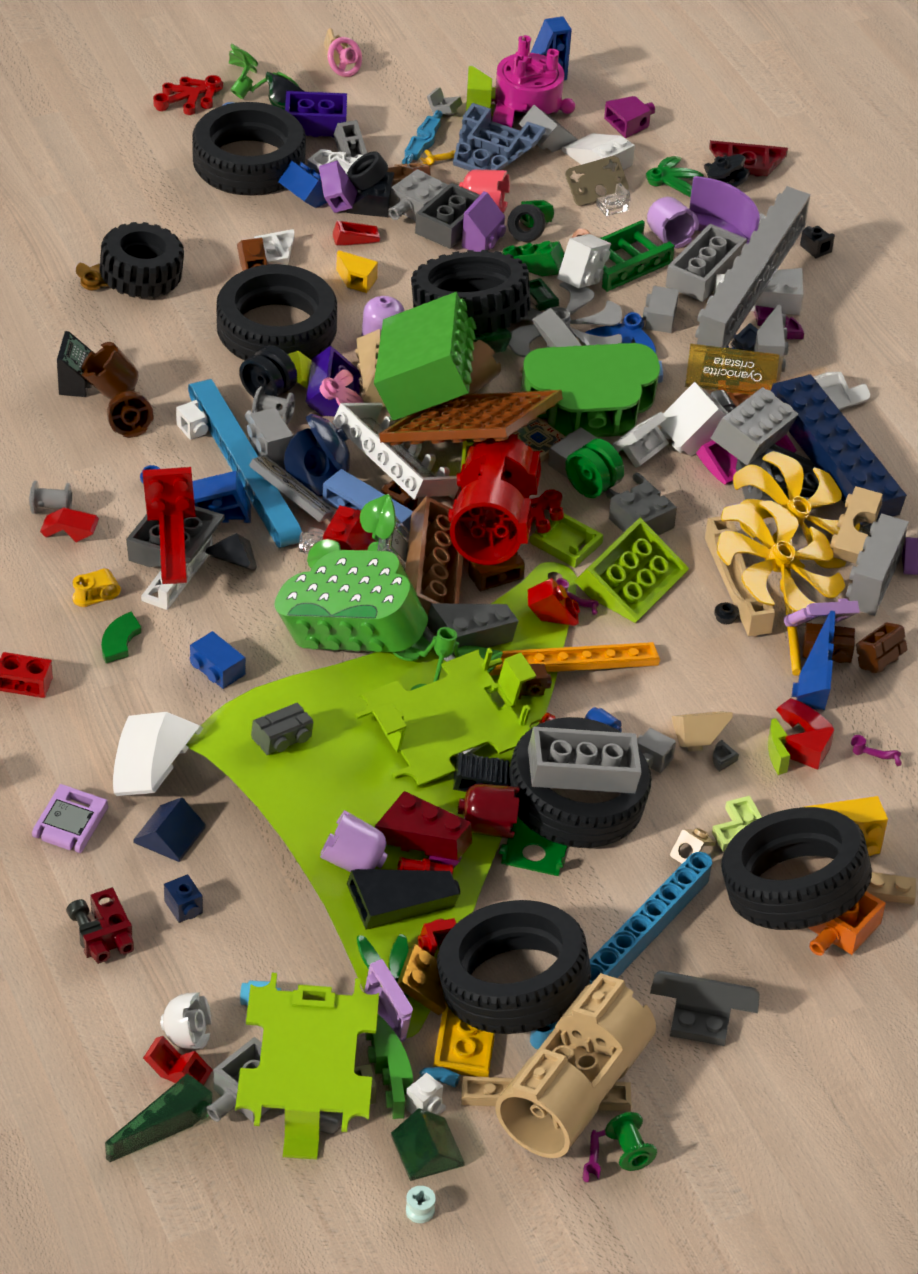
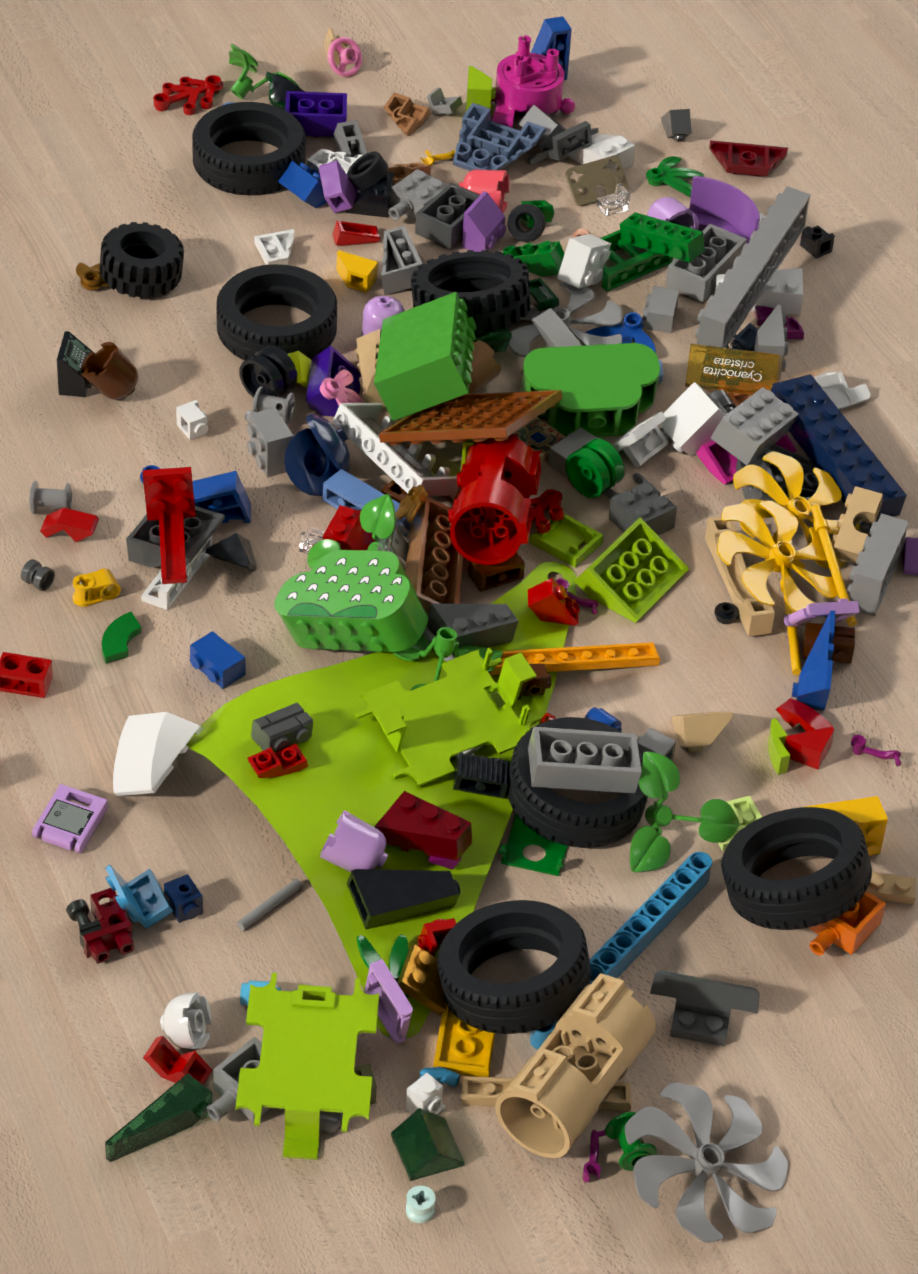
reddish brown cylinder [107,390,154,438] -> none
dark blue slope [133,797,206,862] -> none
dark azure beam [188,379,303,548] -> none
dark orange slope [237,237,267,271] -> none
light grey tile [249,454,335,522] -> none
bright green slope [365,1014,413,1119] -> none
red pin [397,857,453,875] -> none
dark azure piece [402,110,443,164] -> none
dark red cylinder [457,784,519,839] -> none
magenta torso [604,96,655,138] -> none
bracket [670,828,717,863] -> none
black hinge [704,154,750,187] -> none
dark grey tile [713,740,739,772] -> none
reddish brown brick [855,622,908,673] -> none
none -> dark grey wheel [21,559,55,591]
none -> dark azure bracket [105,865,173,929]
none -> light grey bar [237,879,302,931]
none -> red slope [247,744,308,778]
none -> light grey wedge [381,225,423,295]
none -> medium nougat slope [383,92,431,136]
none -> pearl gold plate [395,485,428,525]
none -> dark grey plate [527,121,599,164]
none -> green brick [619,212,705,263]
none -> light grey piece [625,1082,788,1243]
none -> bright green plant [629,752,739,872]
none -> dark grey slope [661,109,692,141]
none -> yellow bar [811,504,857,627]

